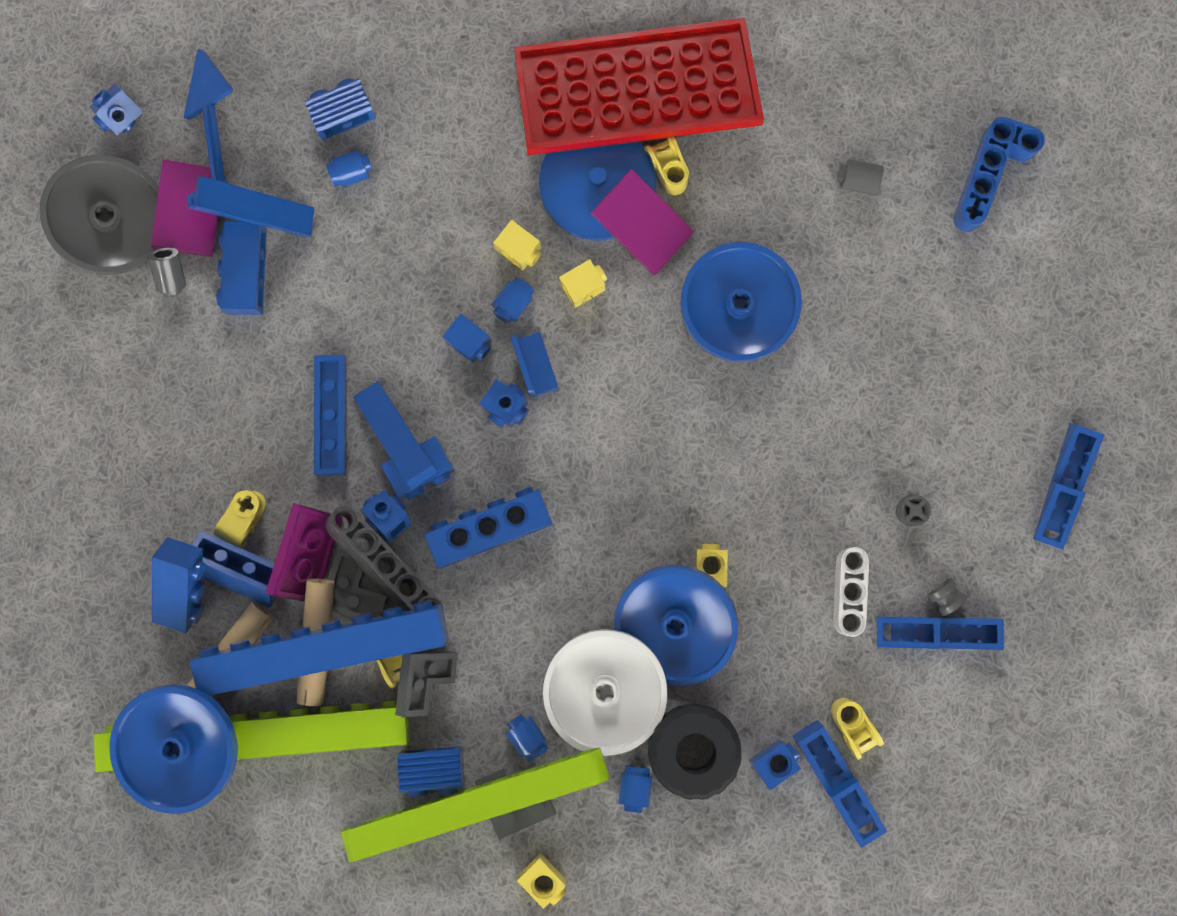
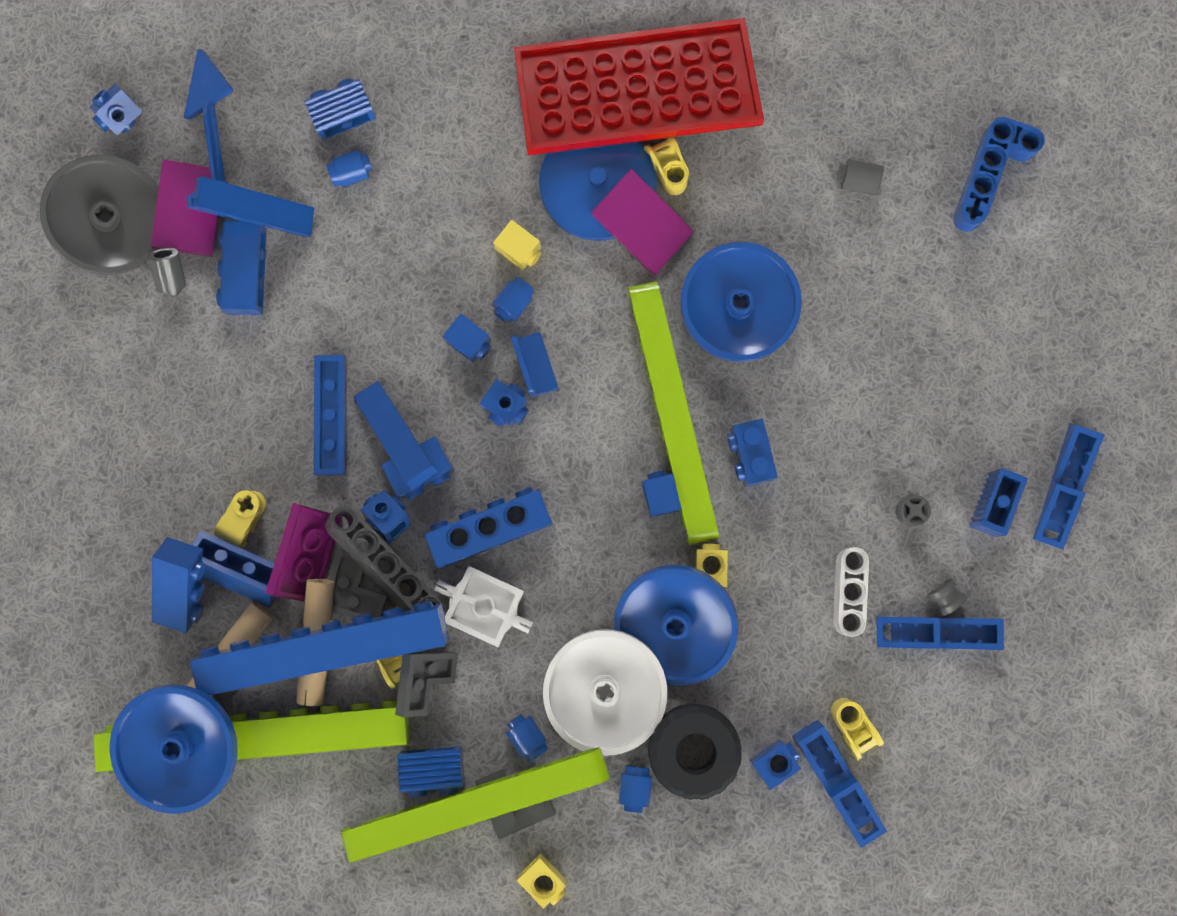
light yellow brick [559,259,607,308] -> none
none -> white plate [434,566,533,647]
none -> lime beam [627,281,719,546]
none -> blue brick [642,470,681,518]
none -> blue brick [727,418,778,487]
none -> blue brick [969,468,1028,537]

